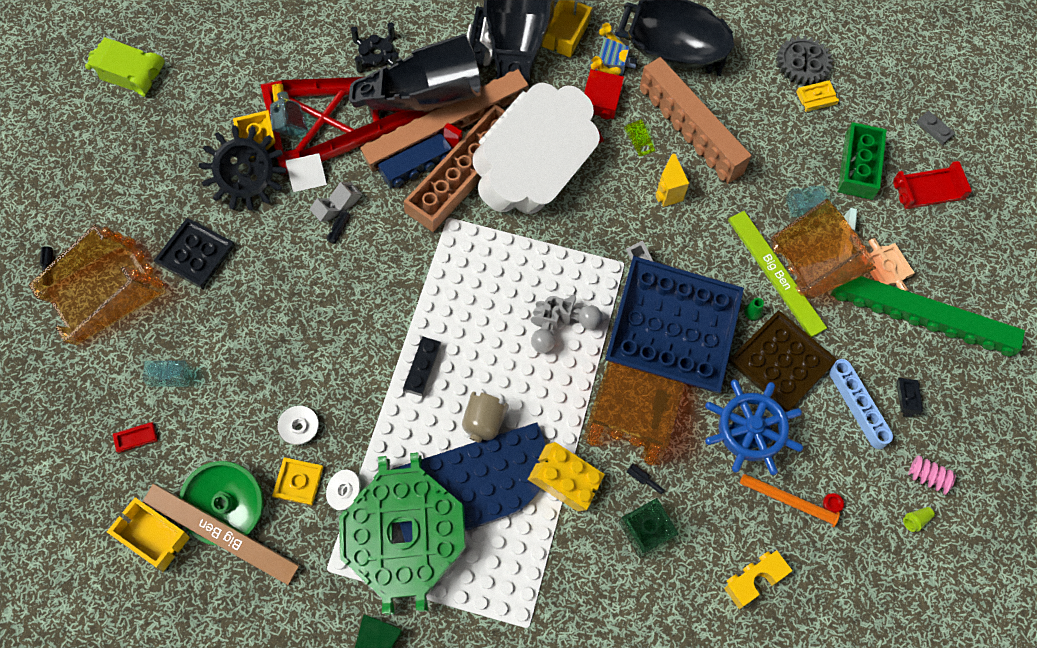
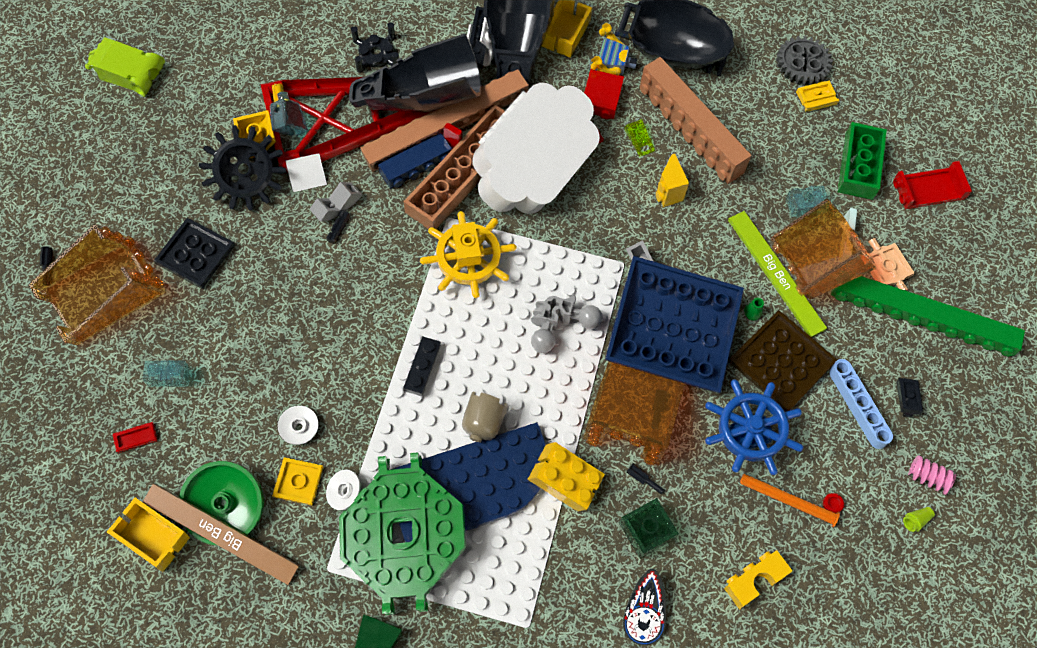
dark grey plate [916,111,955,145] -> none
none -> yellow piece [420,211,517,298]
none -> shield [623,568,666,645]

